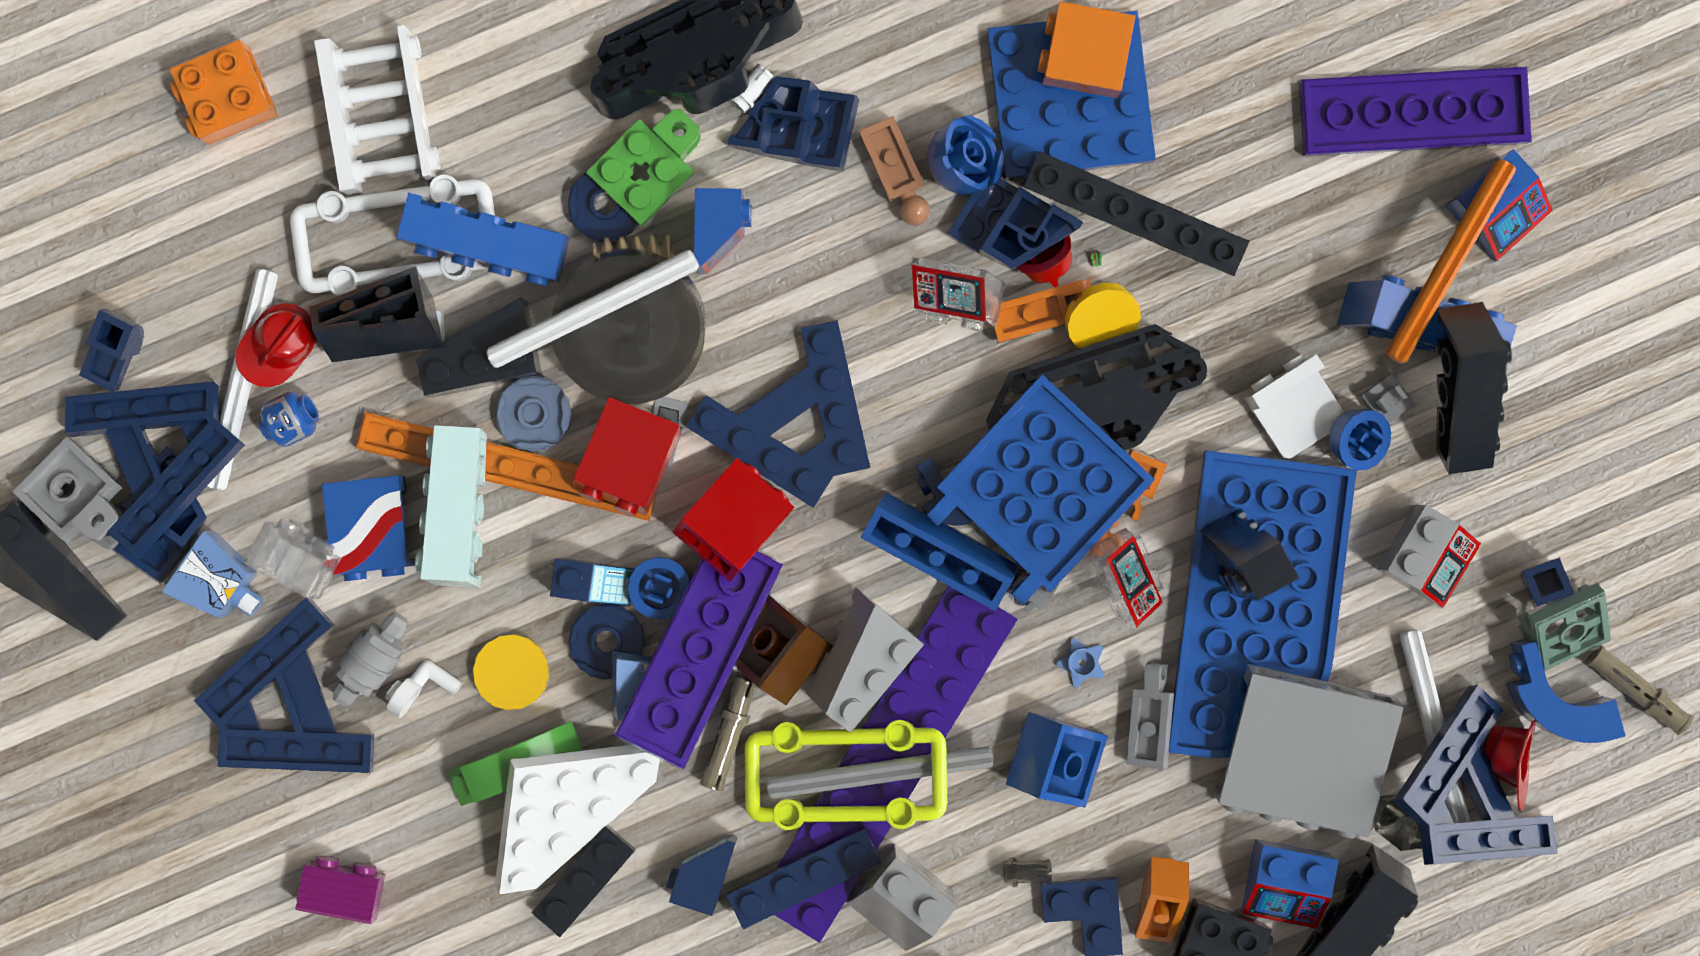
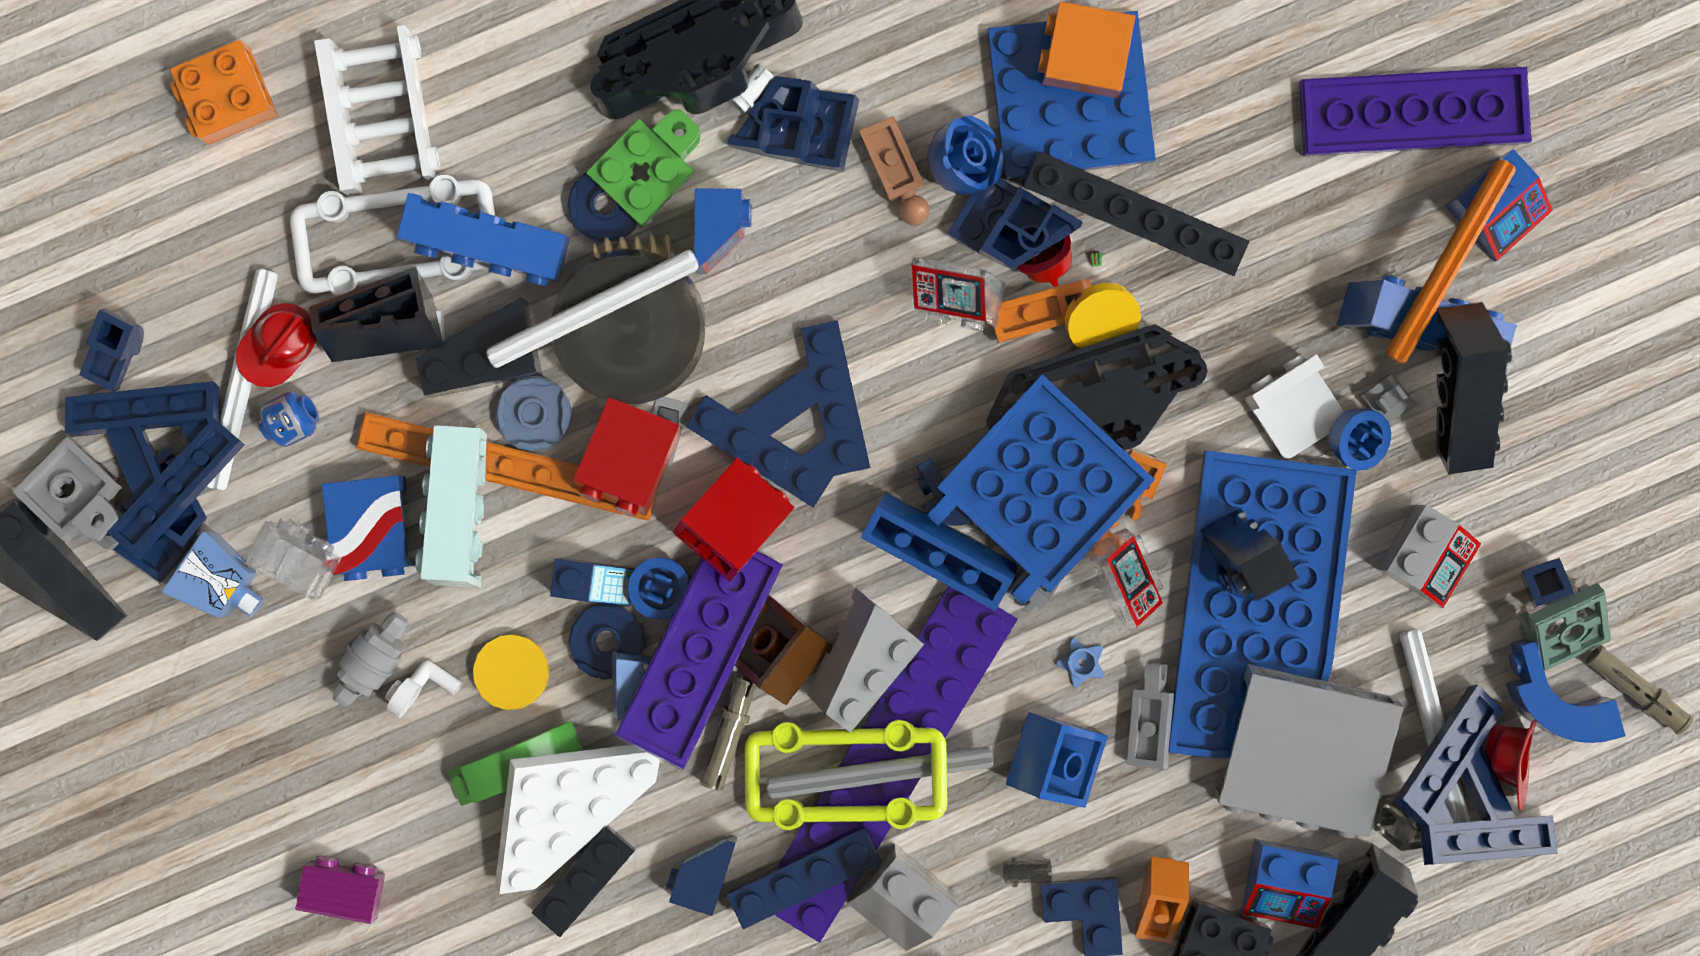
dark blue plate [194,597,375,773] -> none

